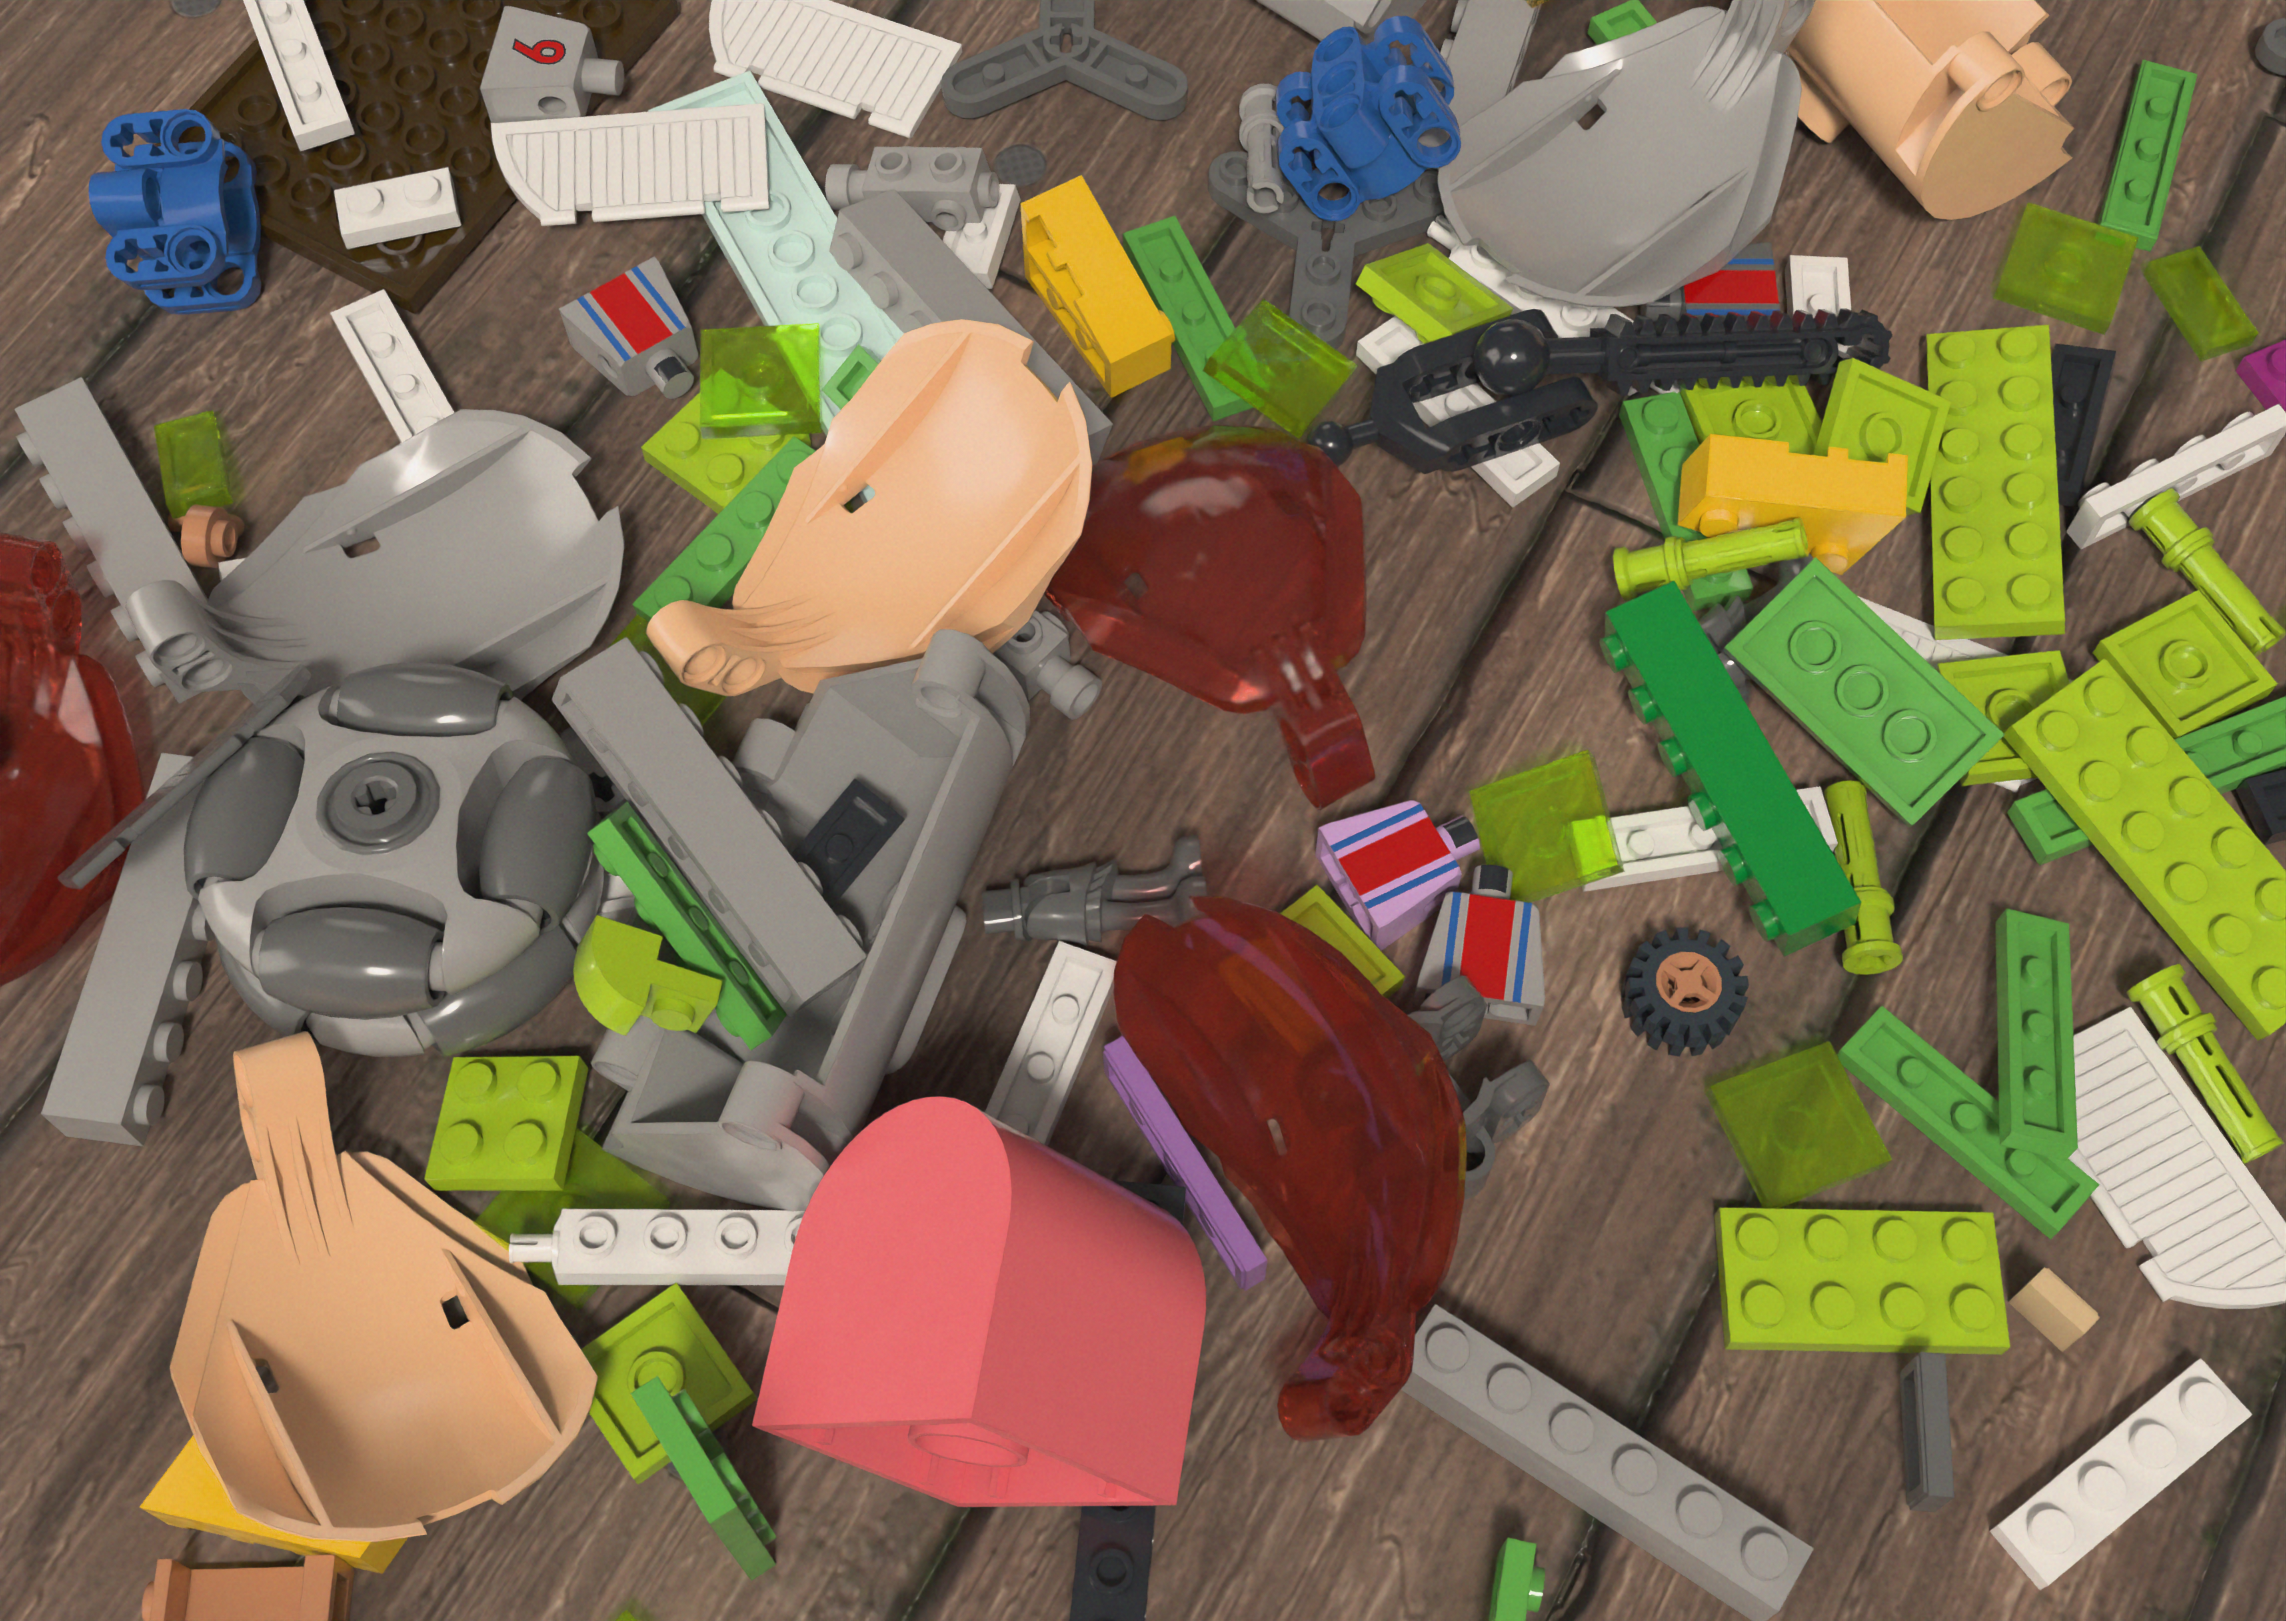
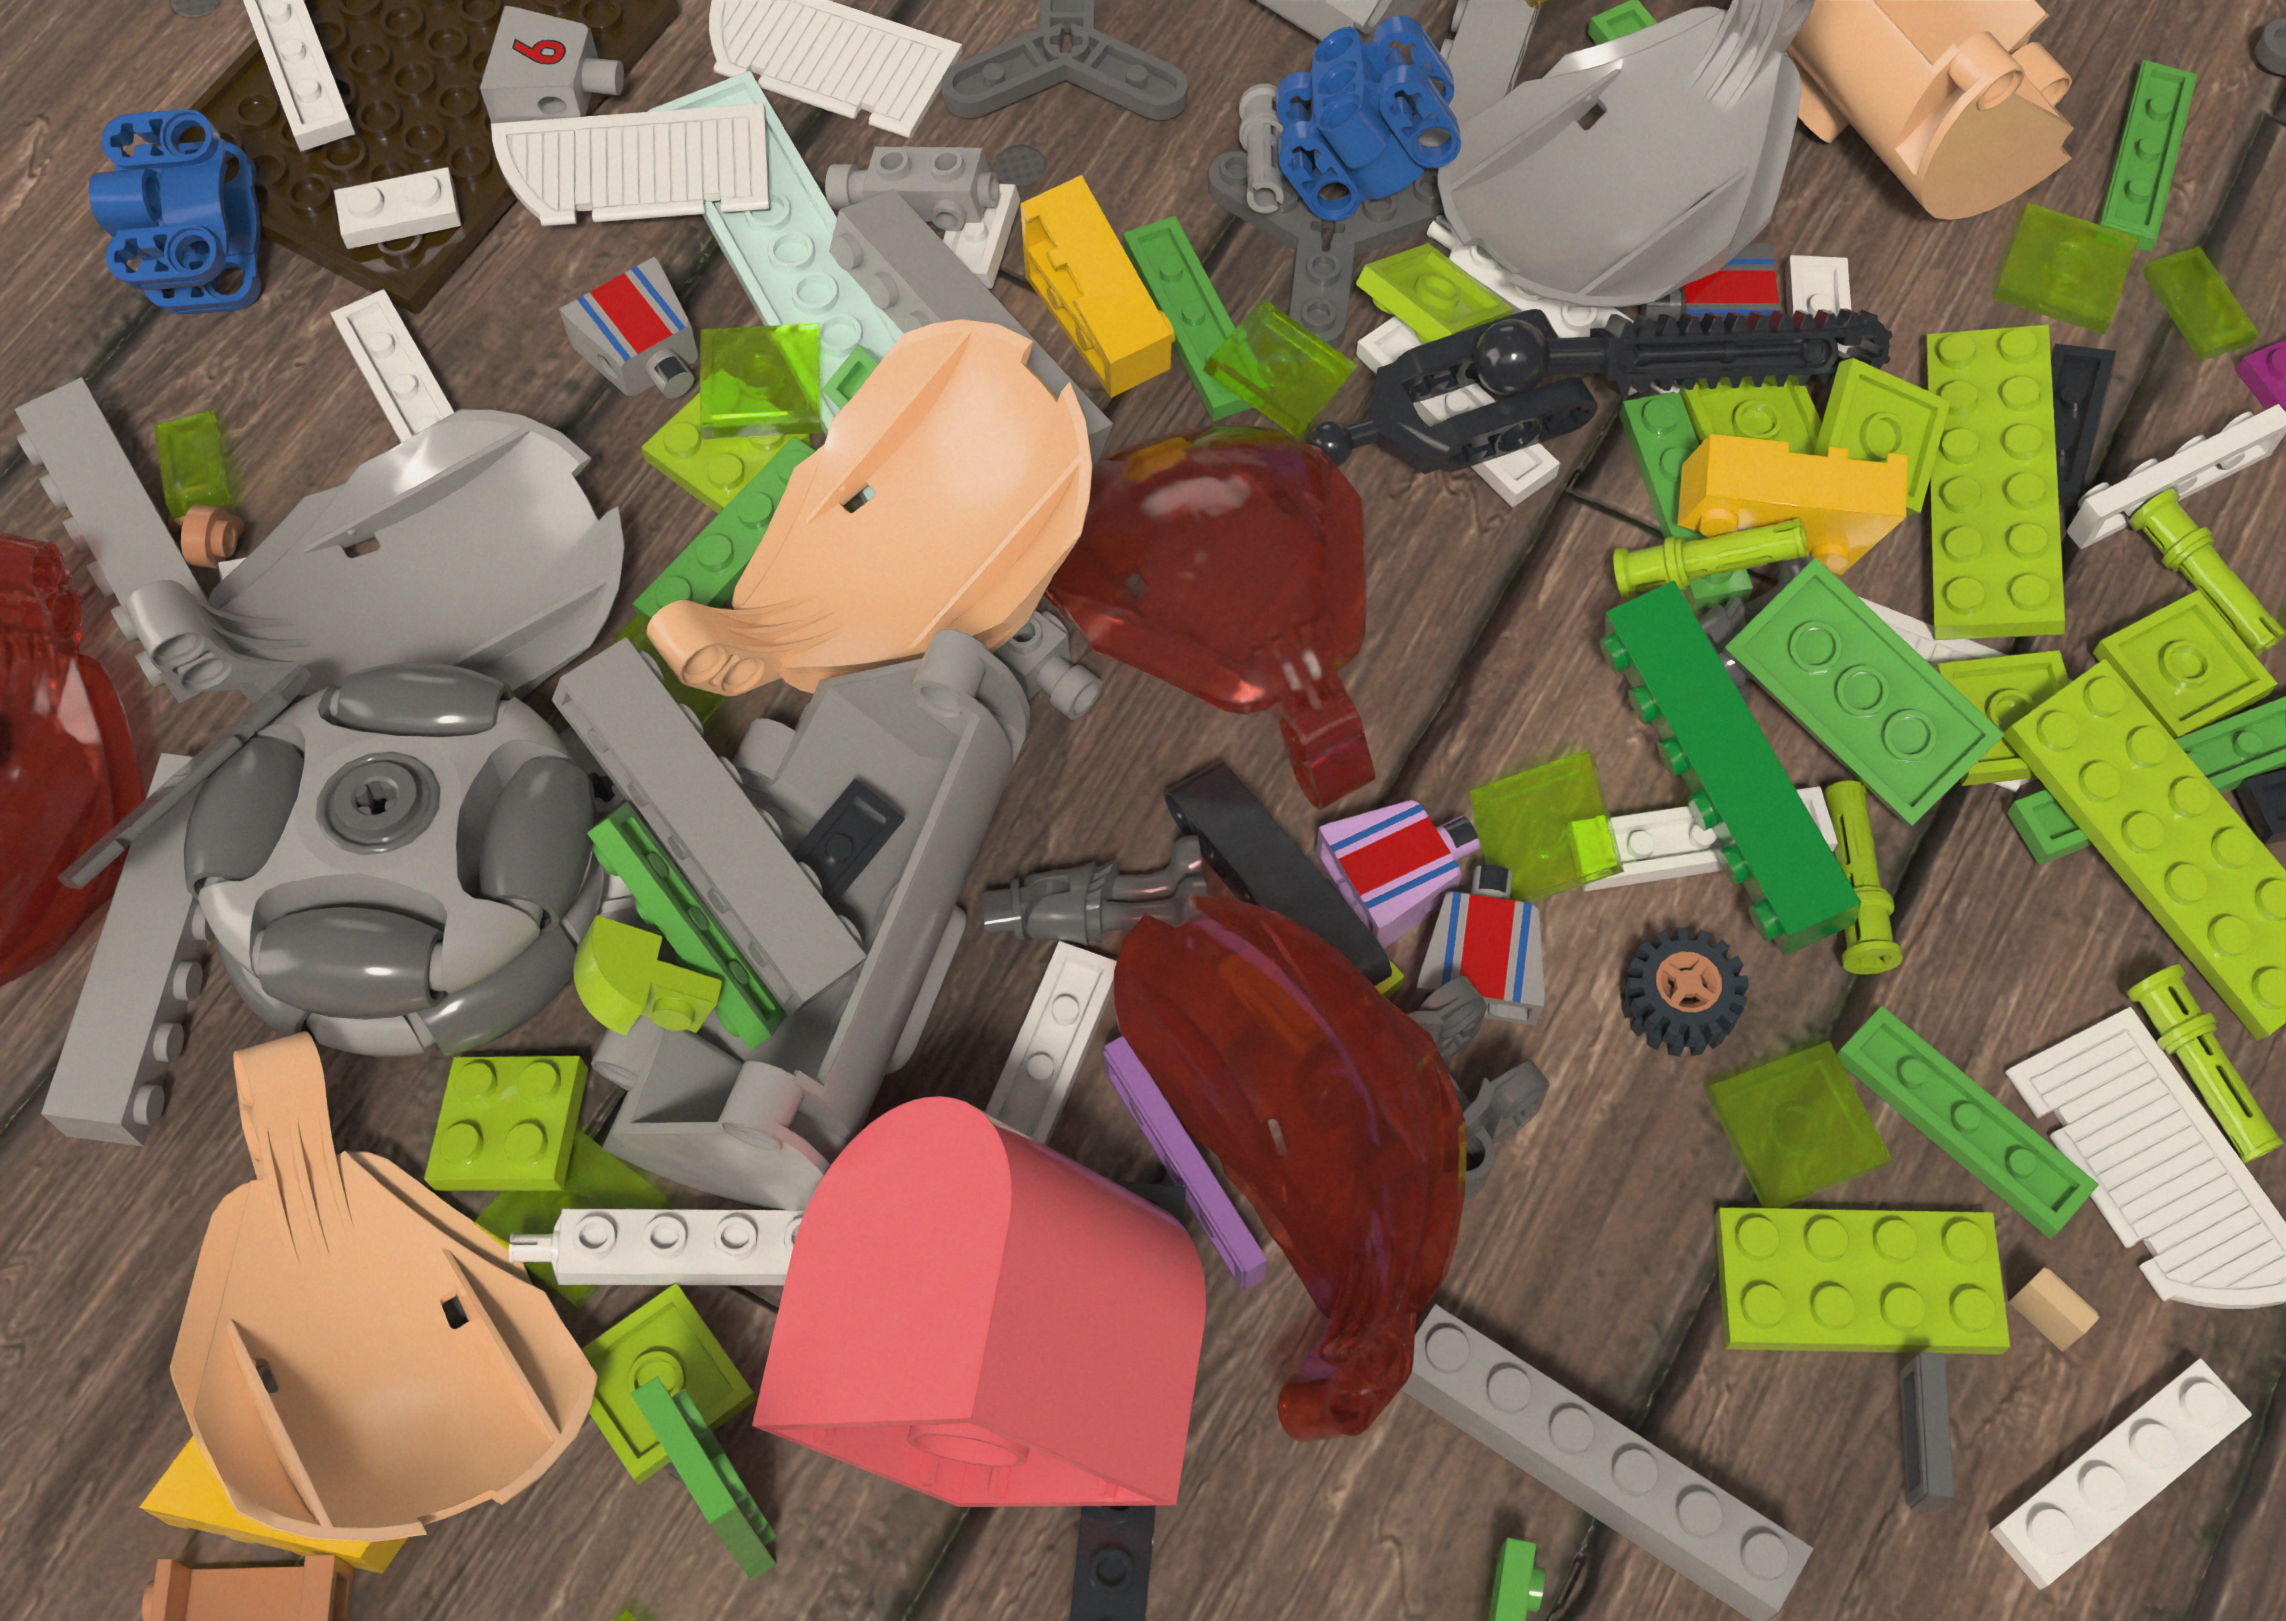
bright green plate [1995,908,2078,1161] -> none
none -> black beam [1164,760,1392,1011]

